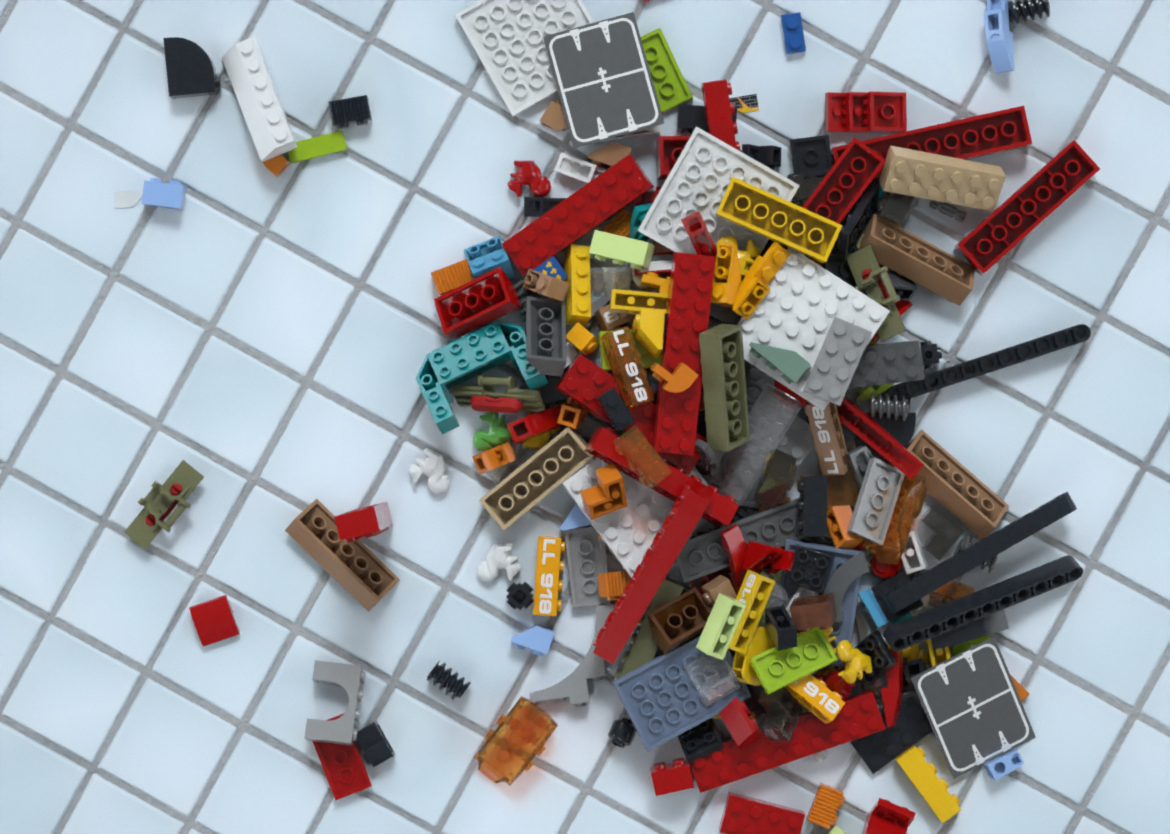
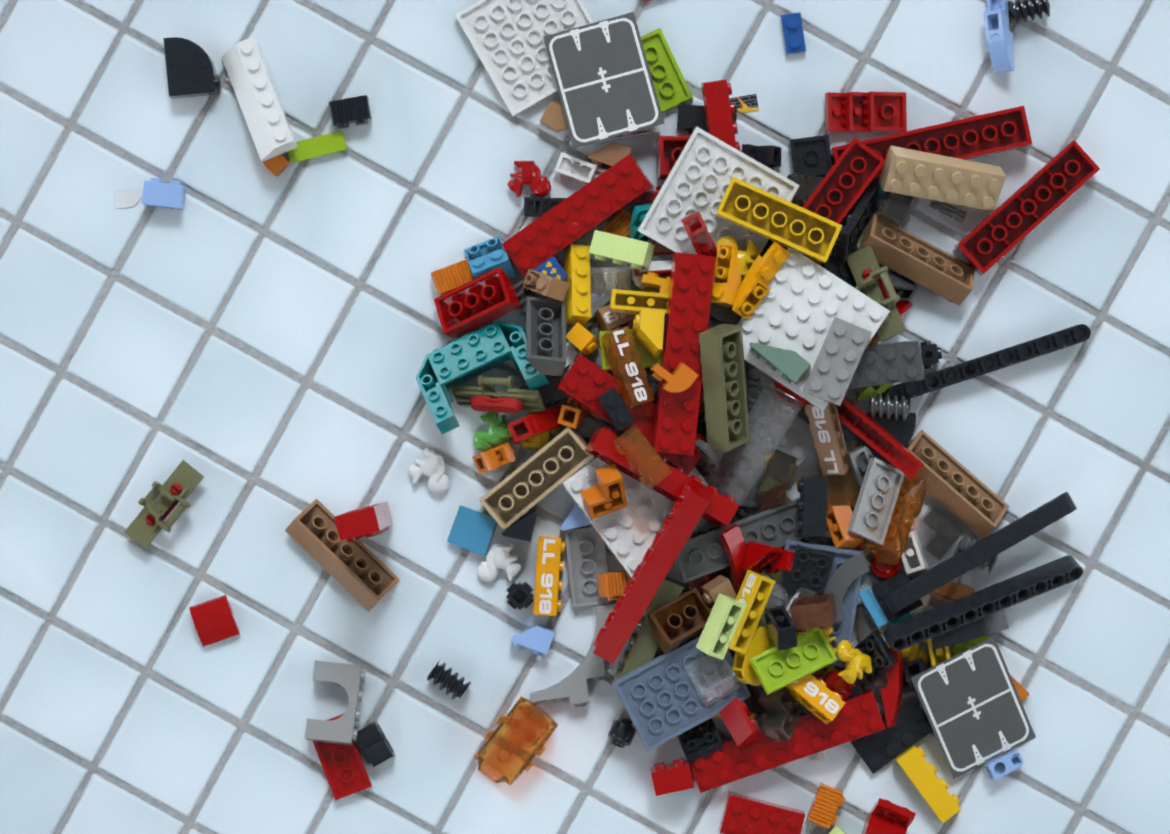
none -> dark azure slope [447,505,498,556]
none -> black slope [501,510,537,542]

